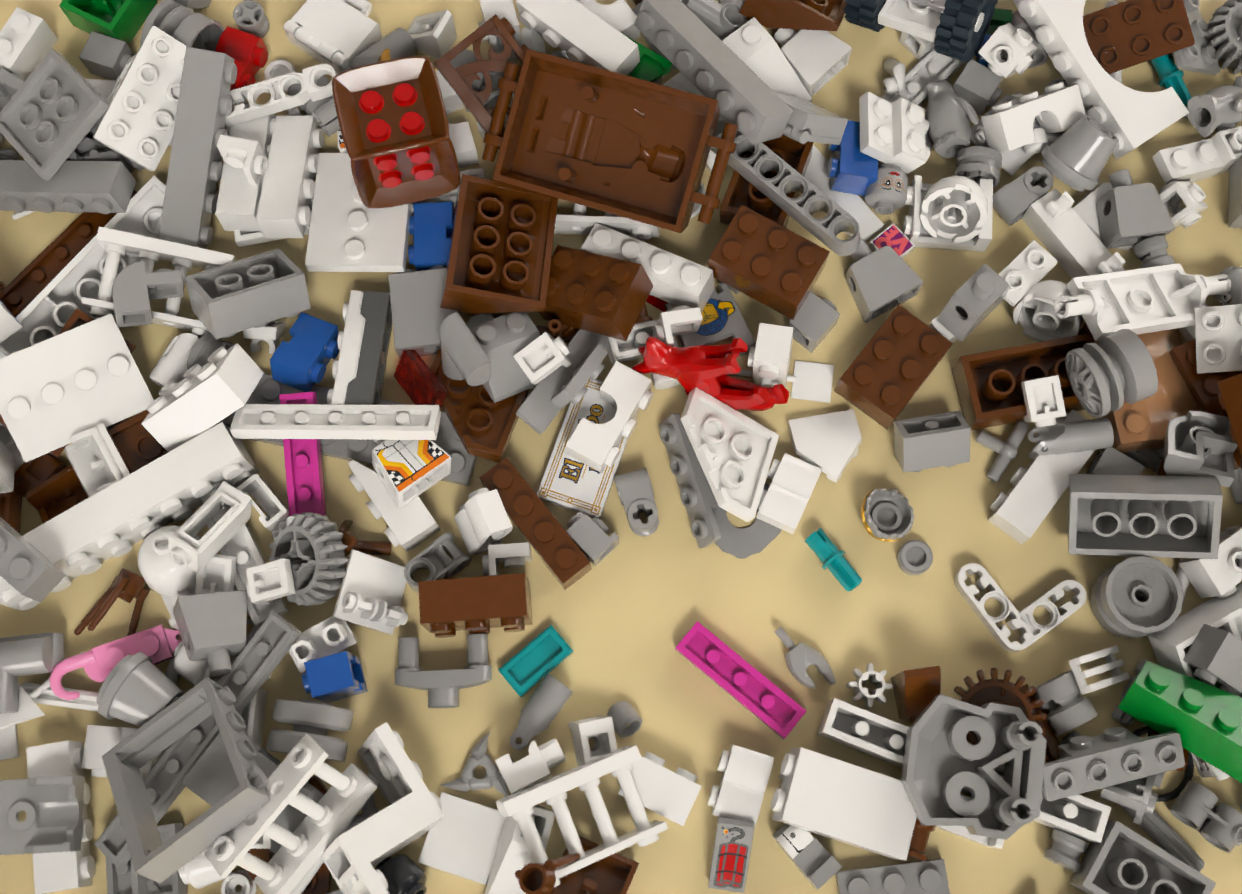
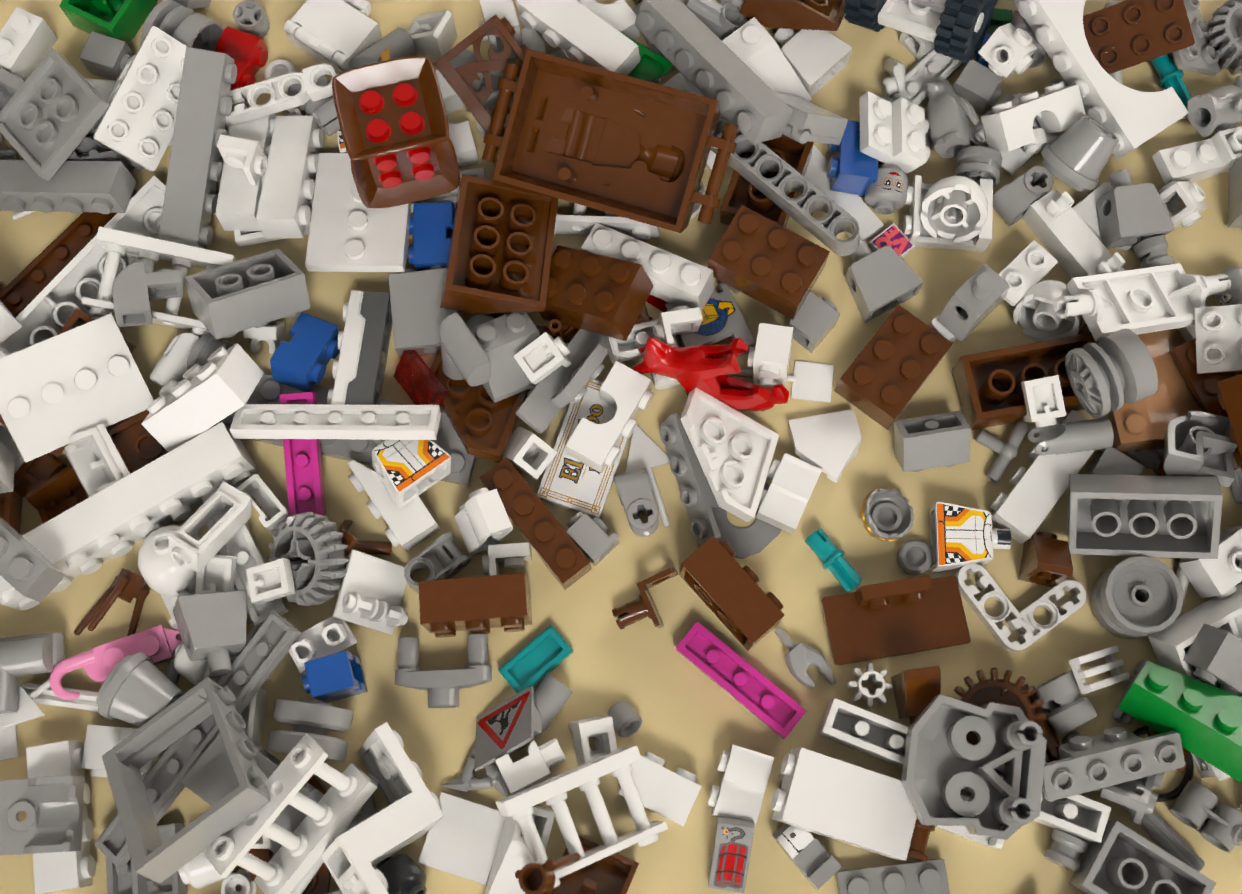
none -> light grey piece [474,685,542,771]
none -> white brick [503,426,557,479]
none -> reddish brown bracket [612,567,679,630]
none -> white piece [625,425,670,527]
none -> reddish brown brick [679,536,785,651]
none -> reddish brown bracket [821,575,971,666]
none -> torso [929,502,1011,572]
none -> reddish brown slope [1018,532,1073,587]

